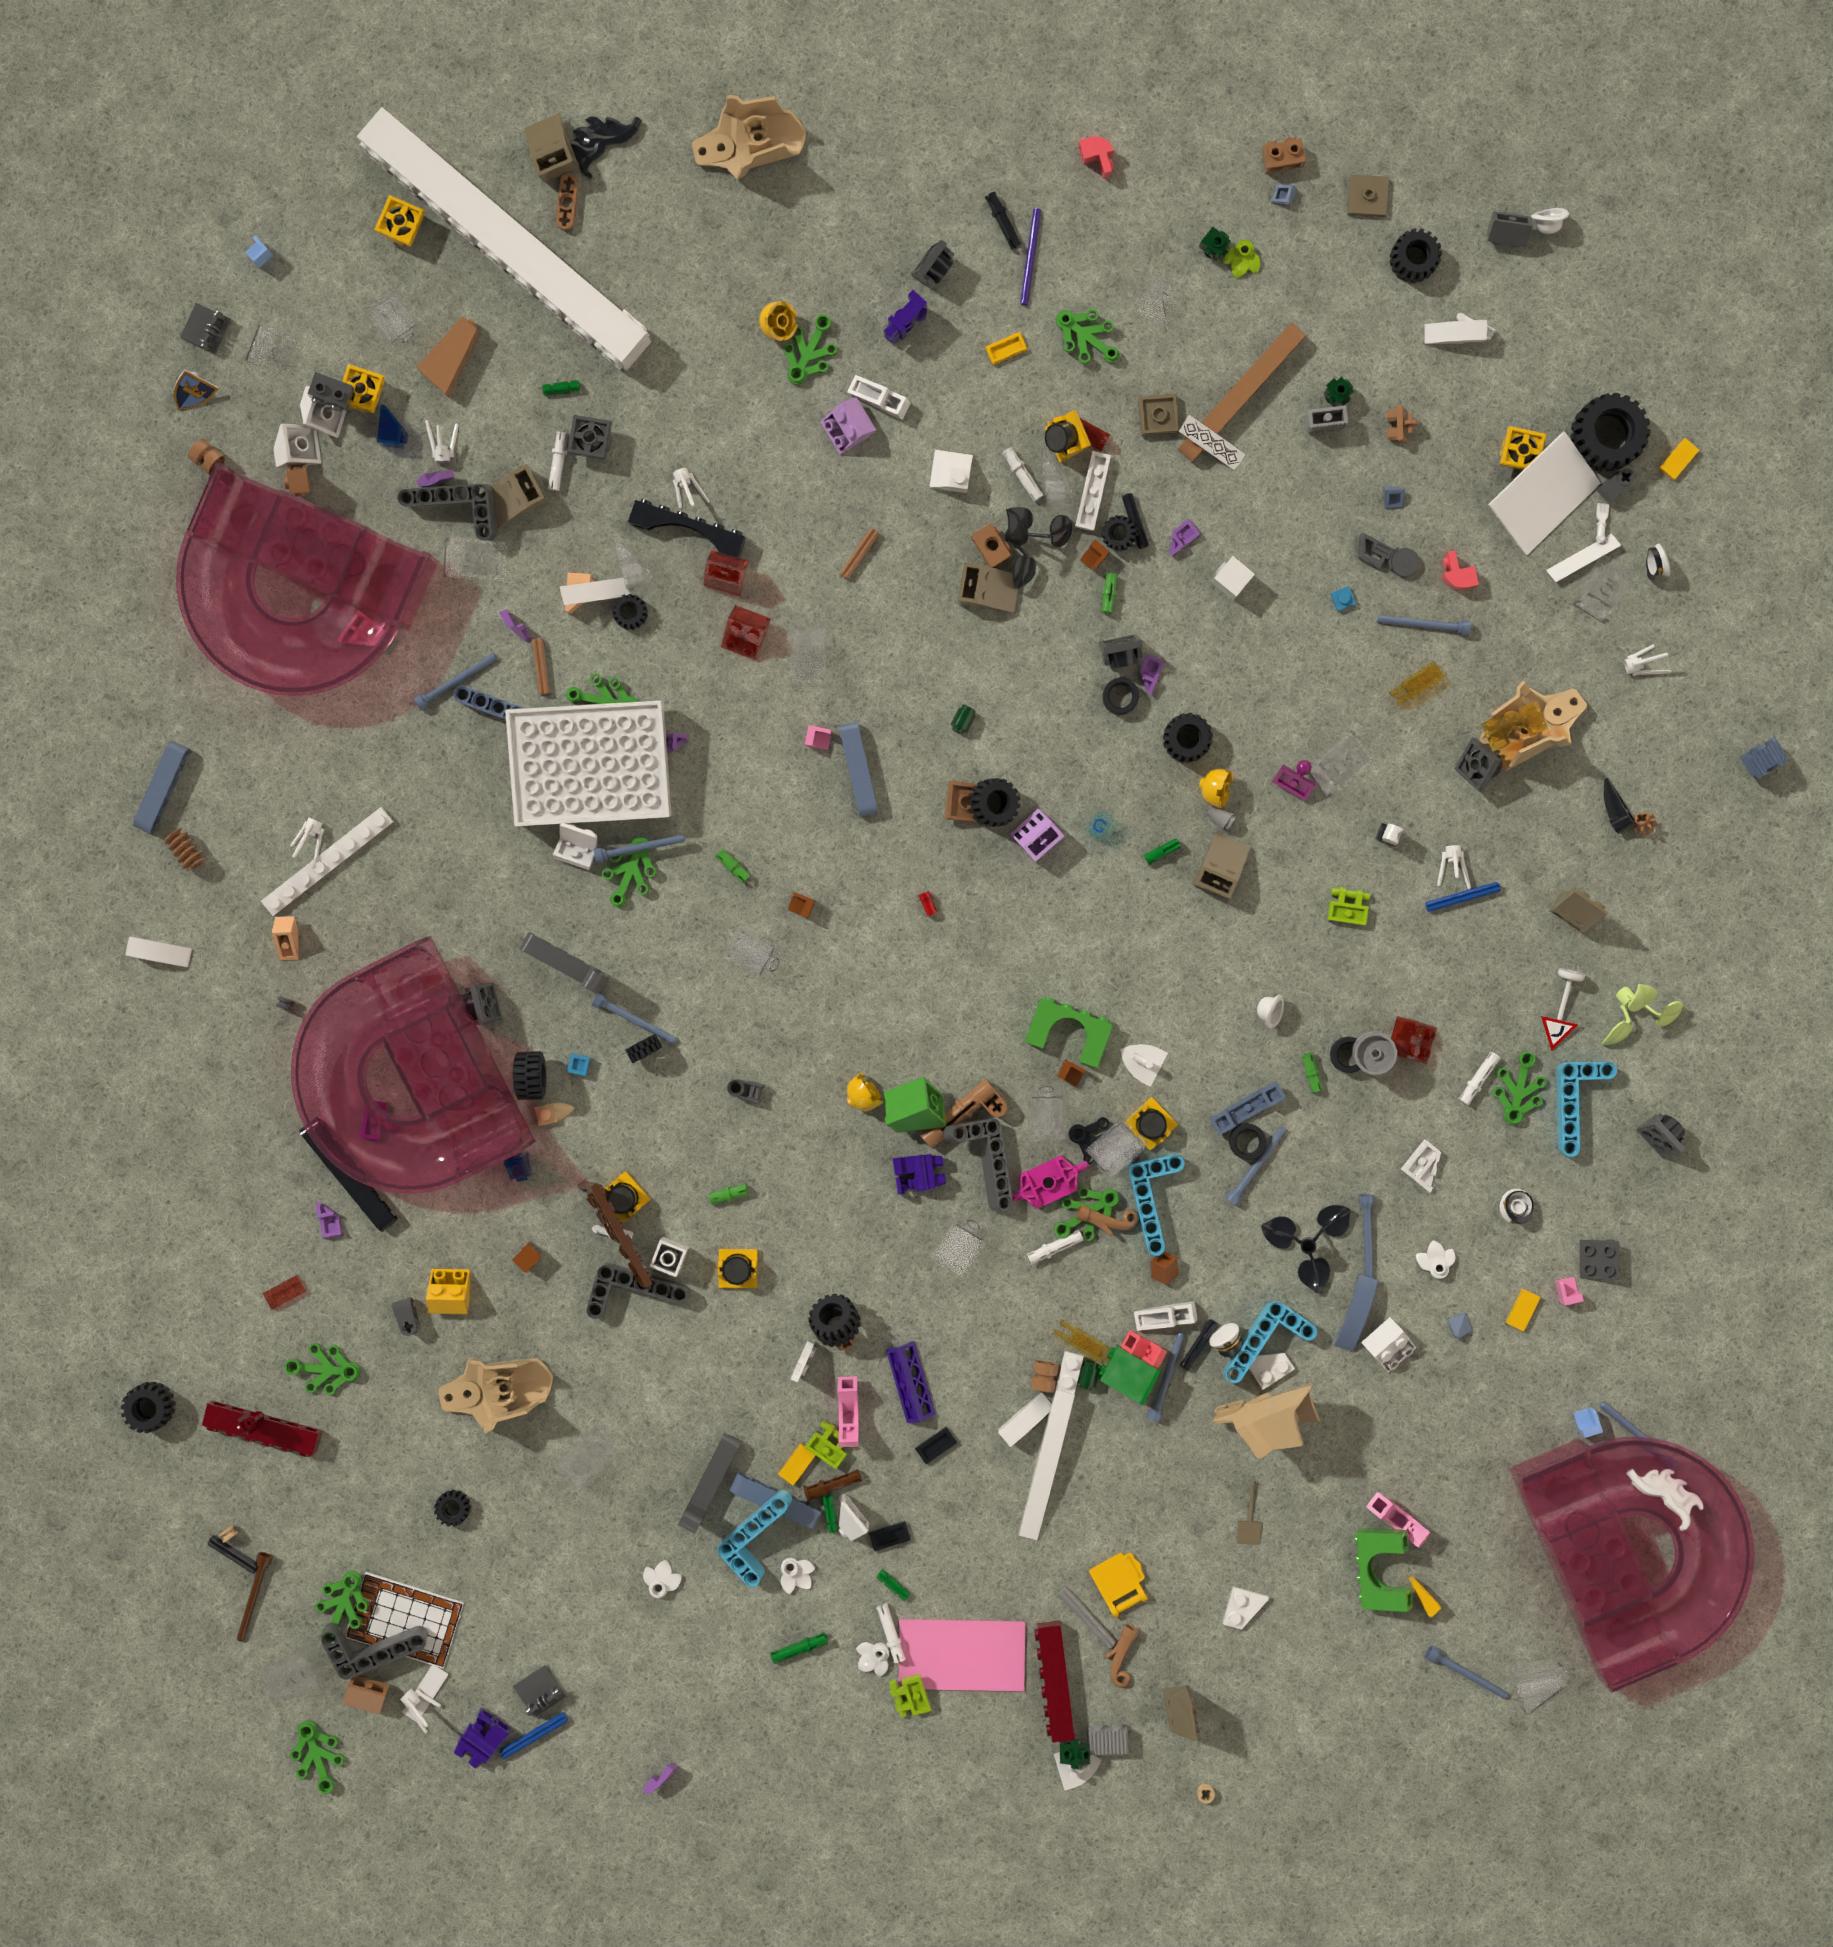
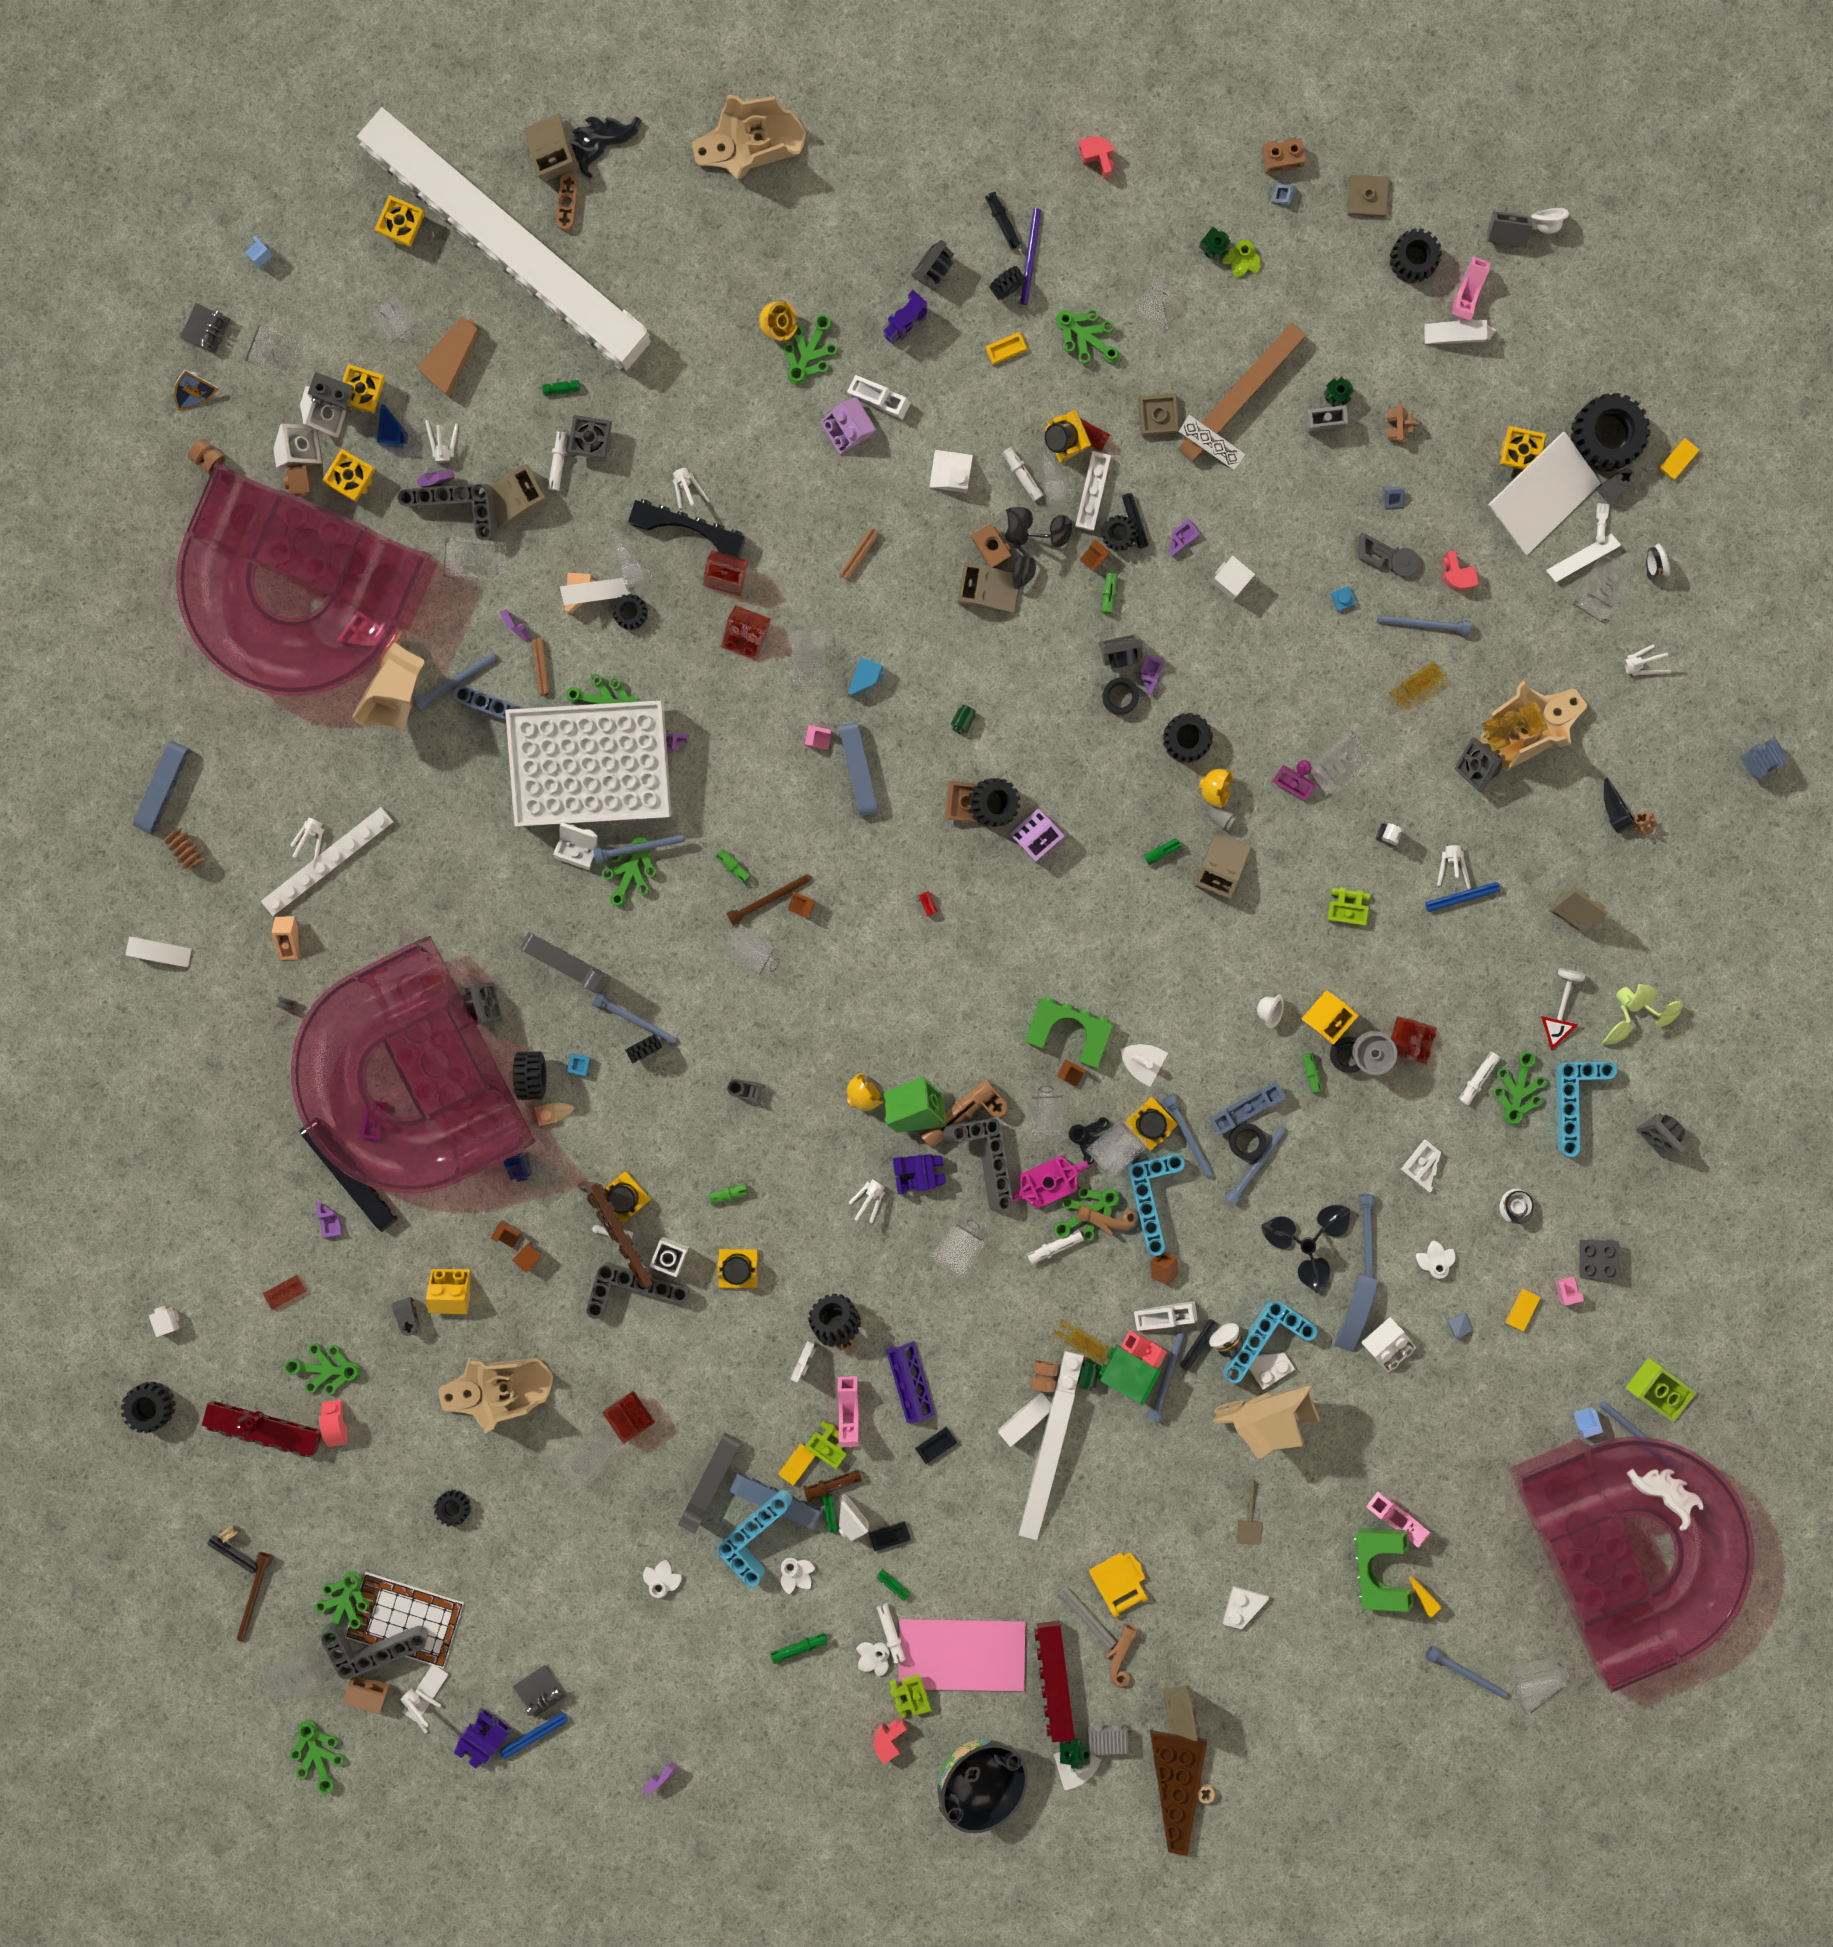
clear light blue brick [1084,810,1114,841] -> none
none -> white brick [149,1305,179,1337]
none -> coral brick [319,1399,347,1447]
none -> yellow piece [322,448,376,502]
none -> tan piece [352,630,424,732]
none -> dark orange panel [490,1220,523,1247]
none -> clear red slope [602,1390,655,1444]
none -> reddish brown piece [726,874,811,927]
none -> dark azure slope [848,657,885,697]
none -> white plant [849,1179,885,1224]
none -> coral brick [874,1718,907,1764]
none -> black piece [937,1739,1028,1833]
none -> black tyre [989,266,1026,300]
none -> reddish brown wing [1150,1730,1207,1856]
none -> sand blue piece [1161,1094,1213,1178]
none -> yellow slope [1301,990,1359,1045]
none -> bright pink arch [1451,257,1491,321]
none -> lime slope [1625,1357,1697,1423]

